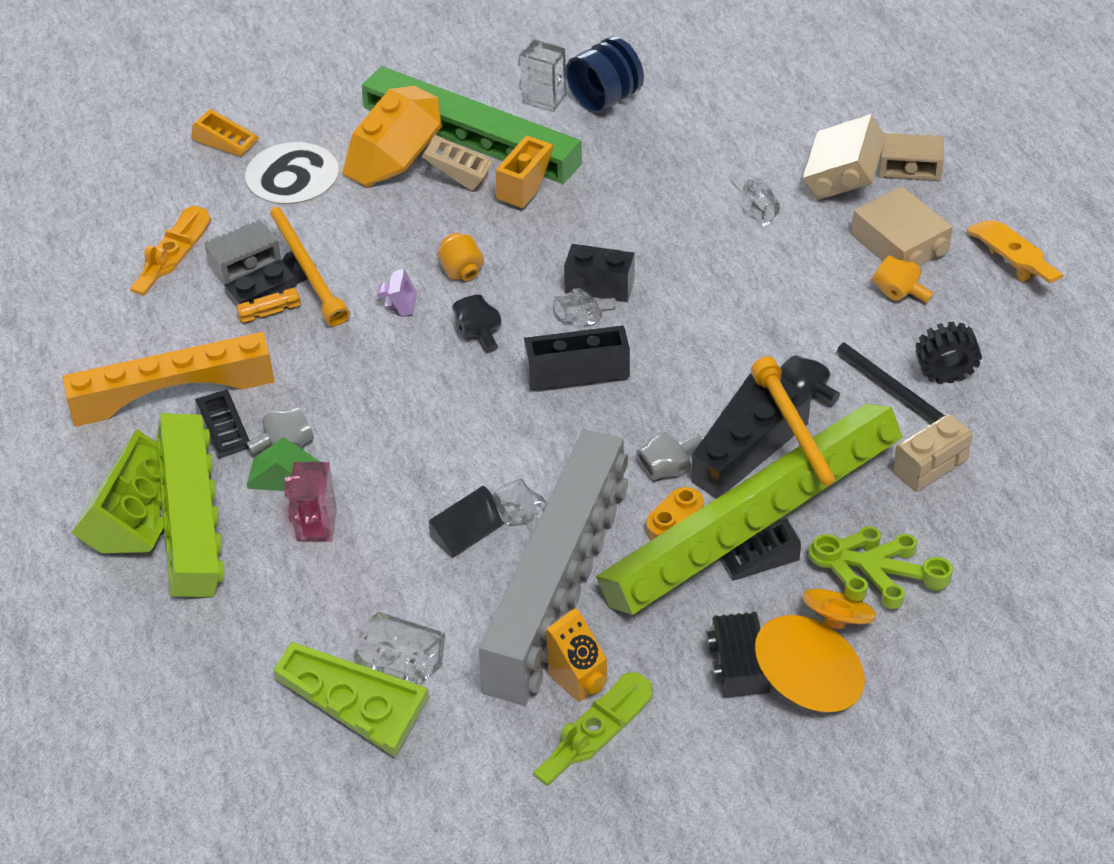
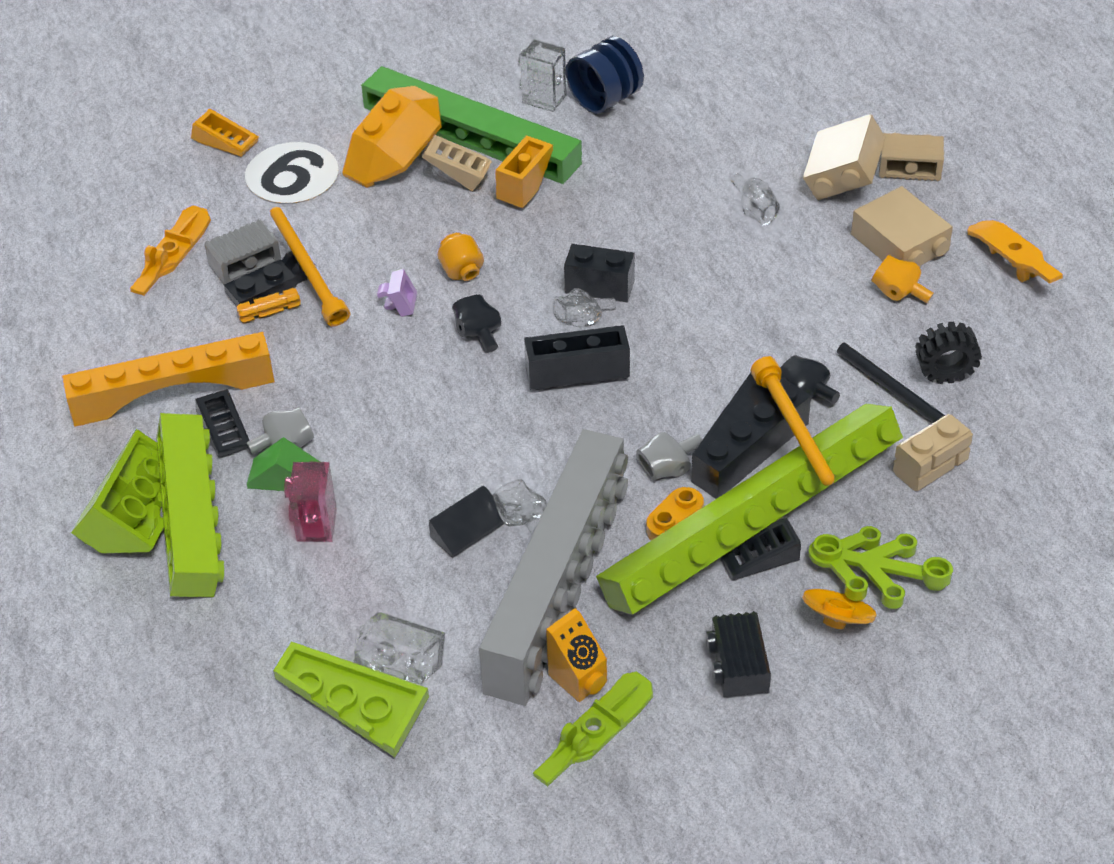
light orange sticker [755,615,865,712] -> none

